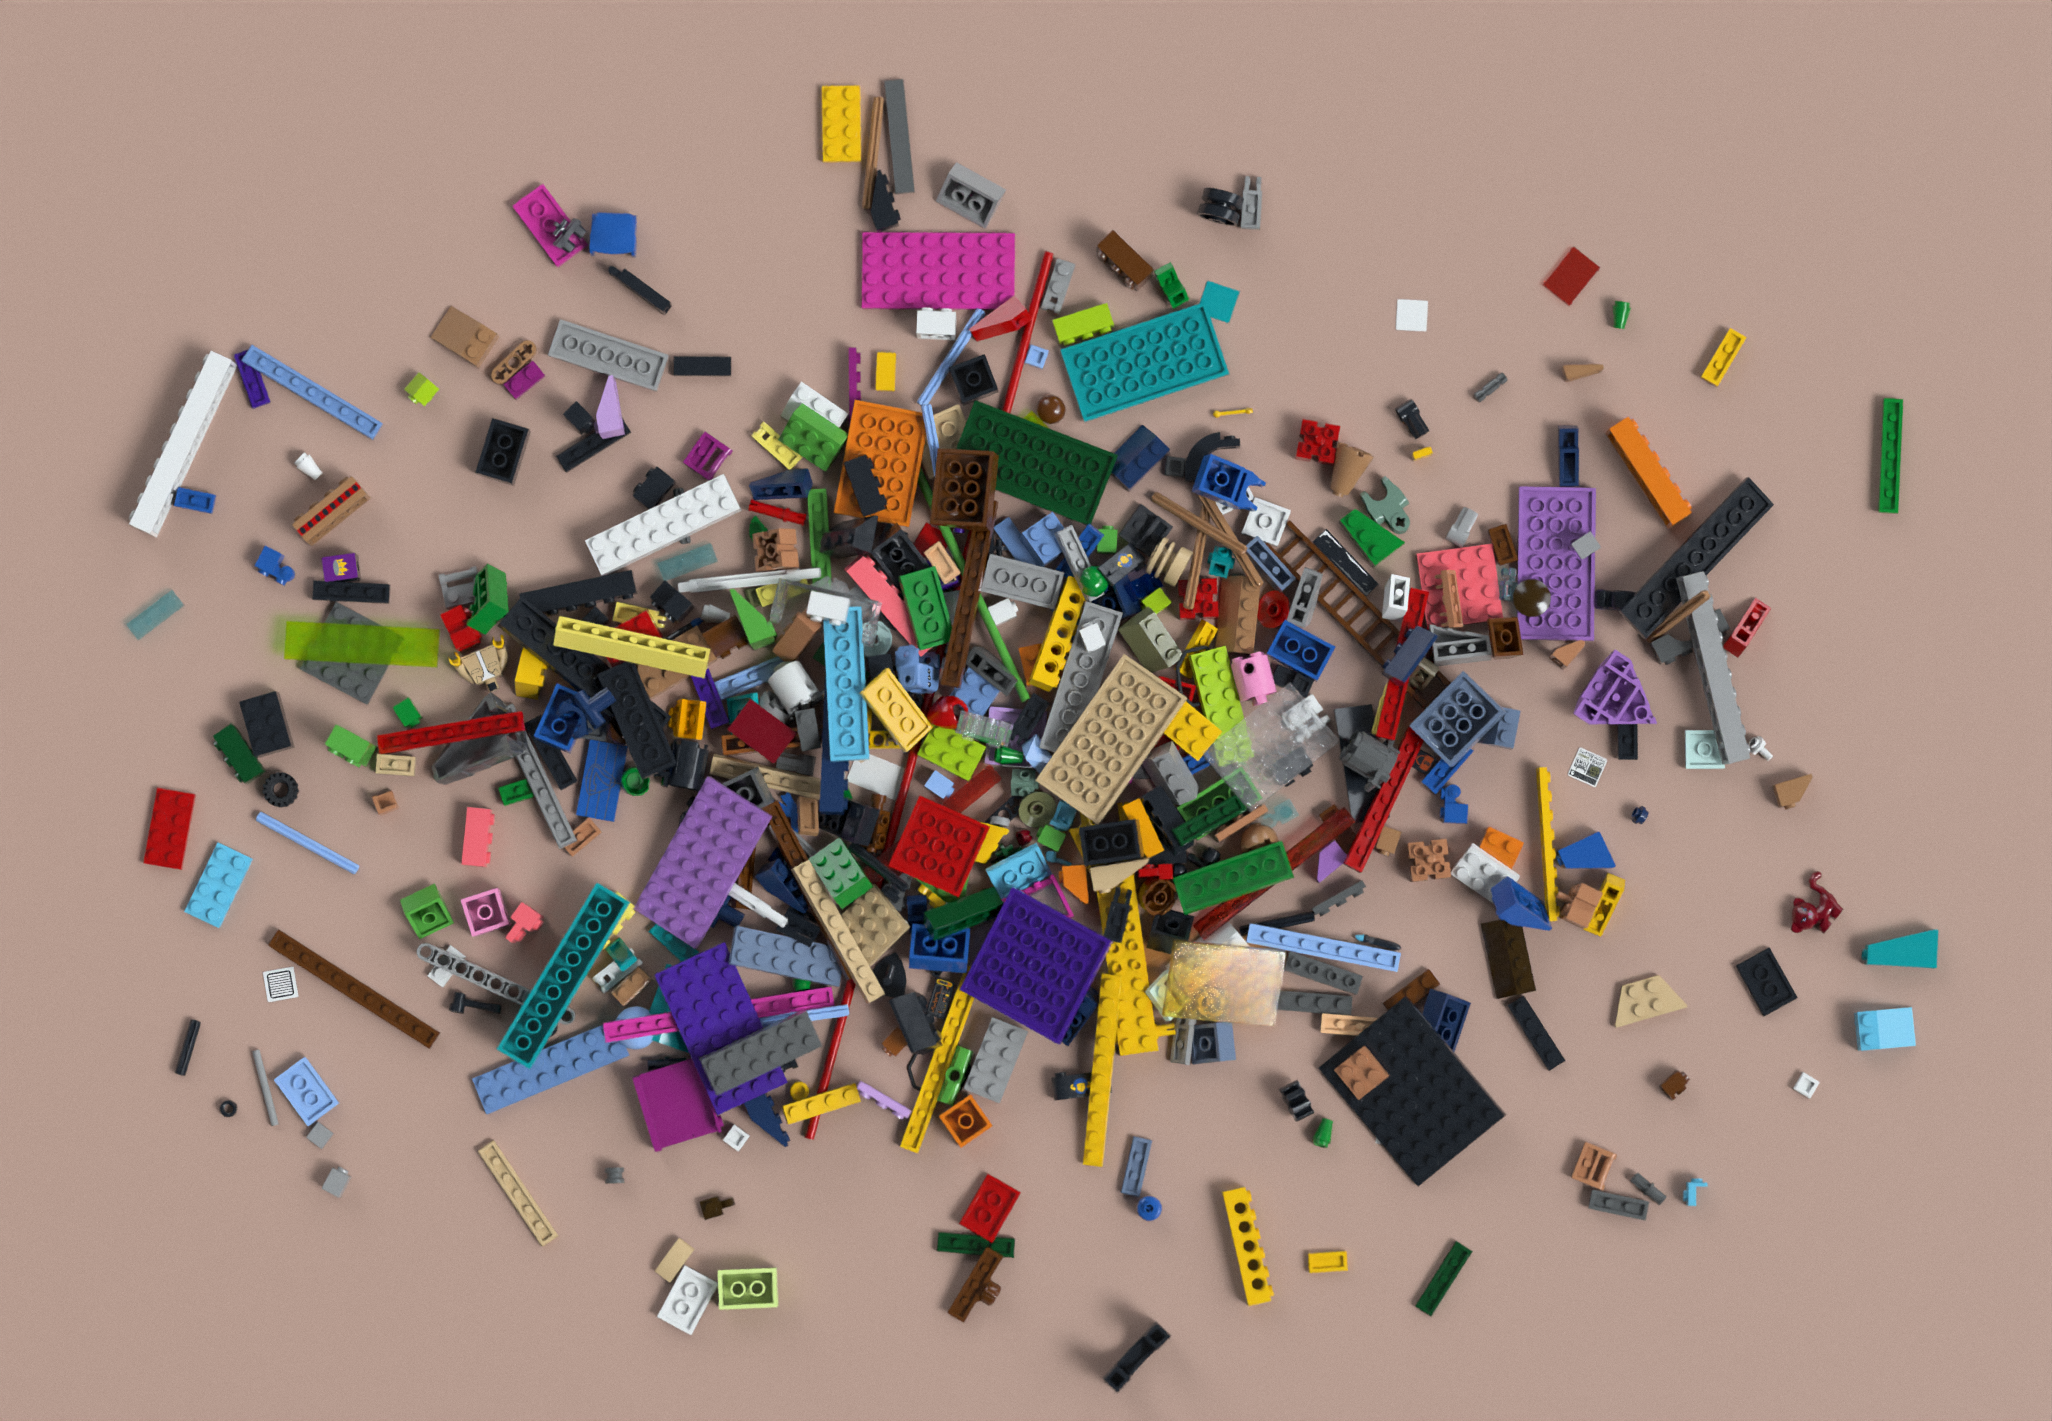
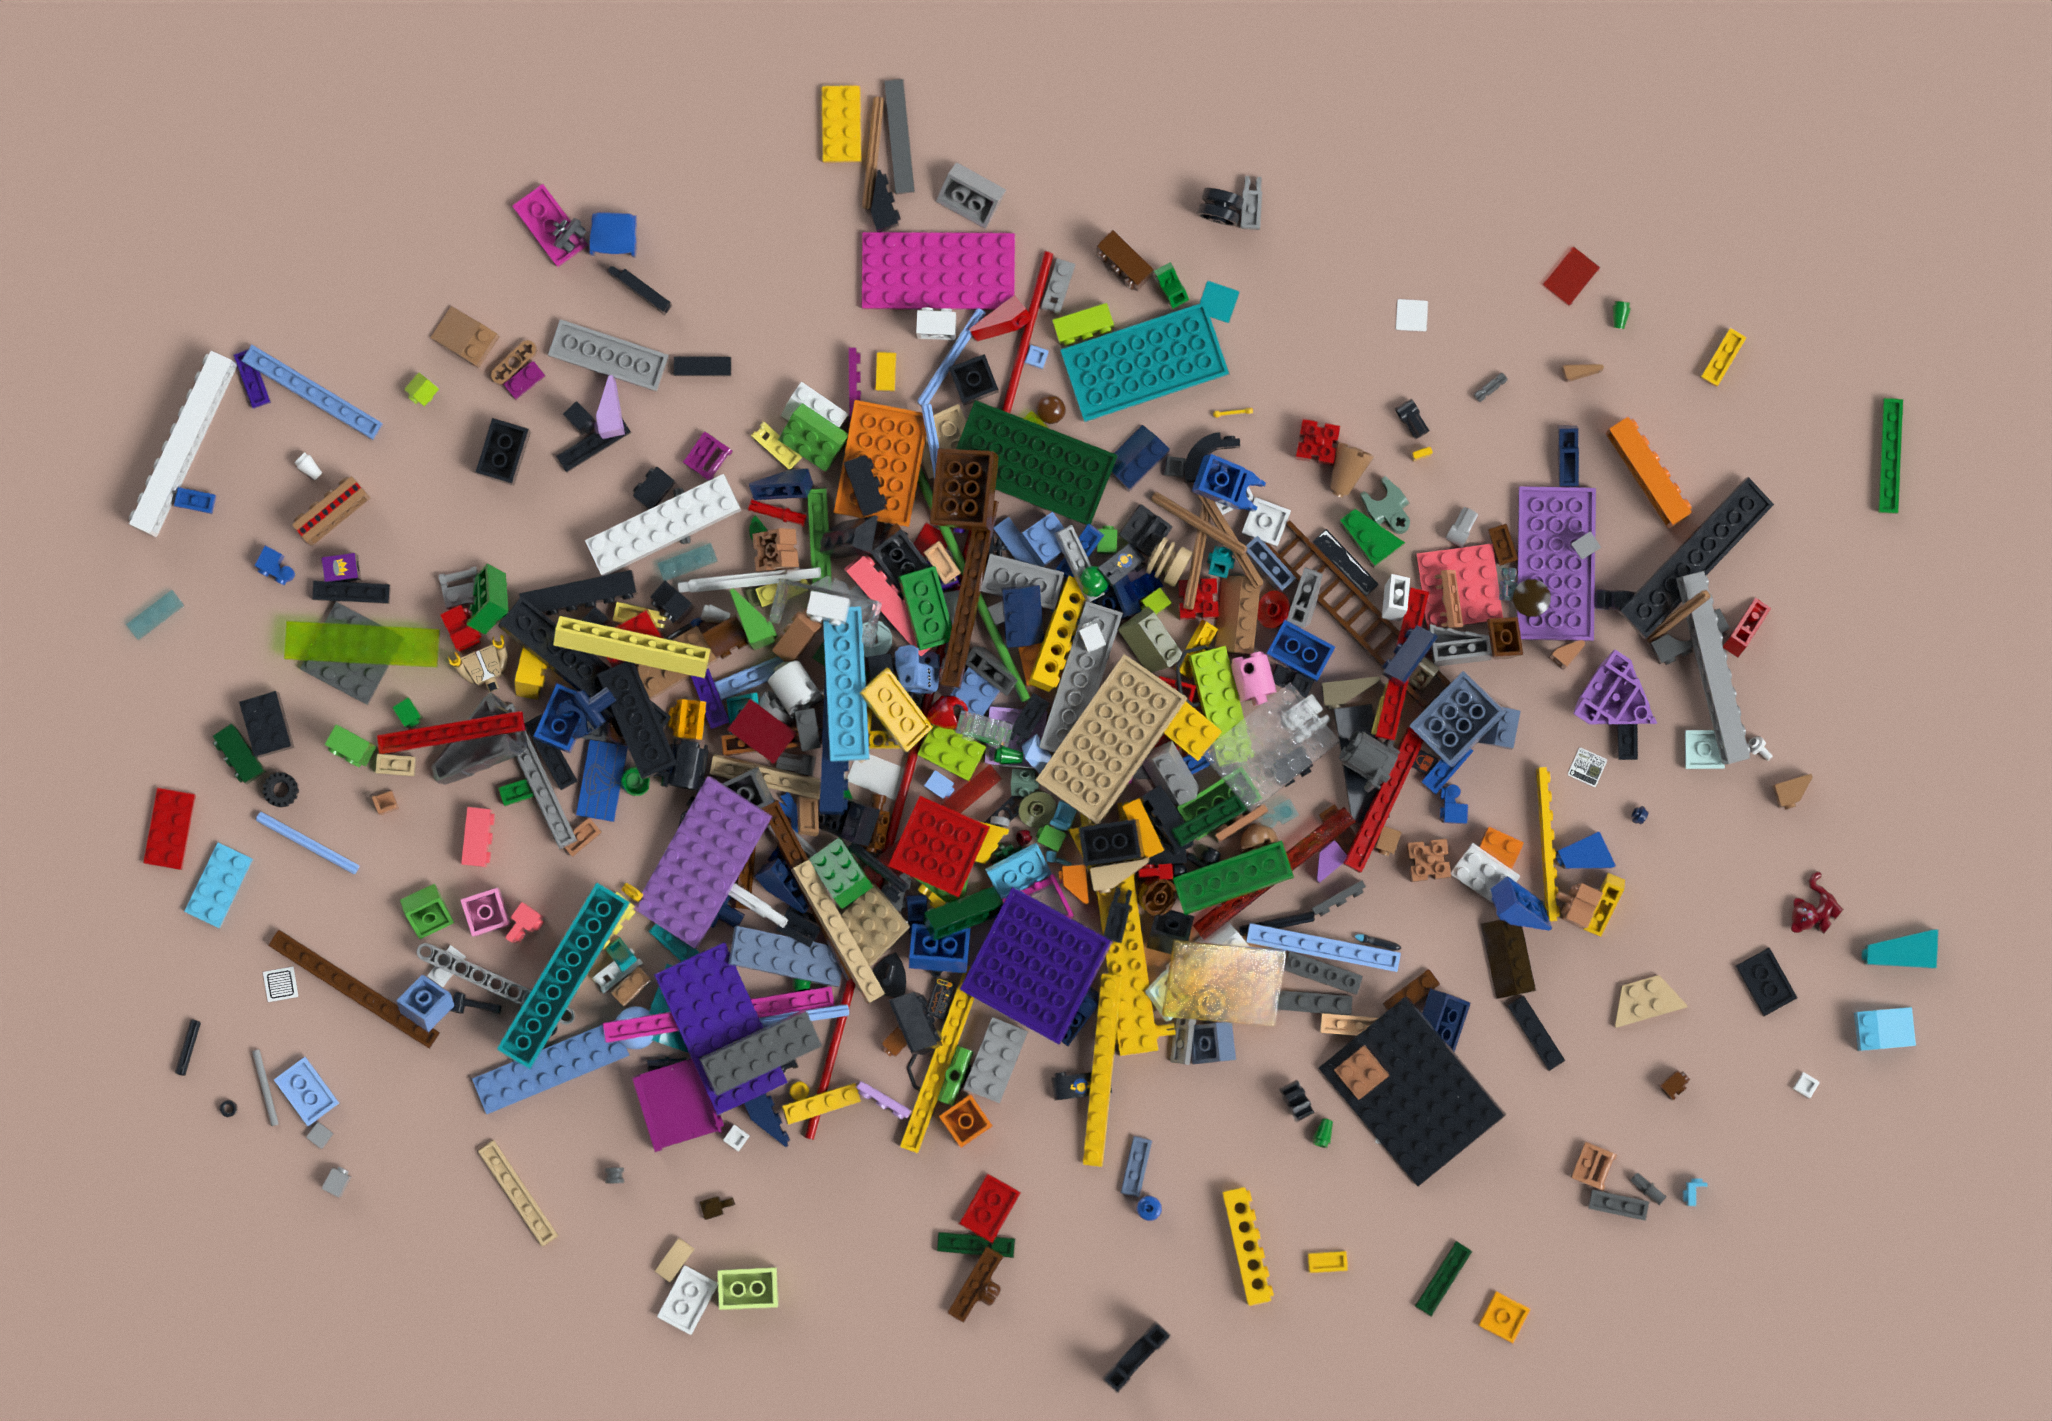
none -> medium blue brick [396,974,454,1032]
none -> yellow piece [621,883,643,902]
none -> dark blue slope [1001,585,1044,648]
none -> dark tan slope [1321,676,1380,710]
none -> light orange tile [1478,1291,1530,1344]

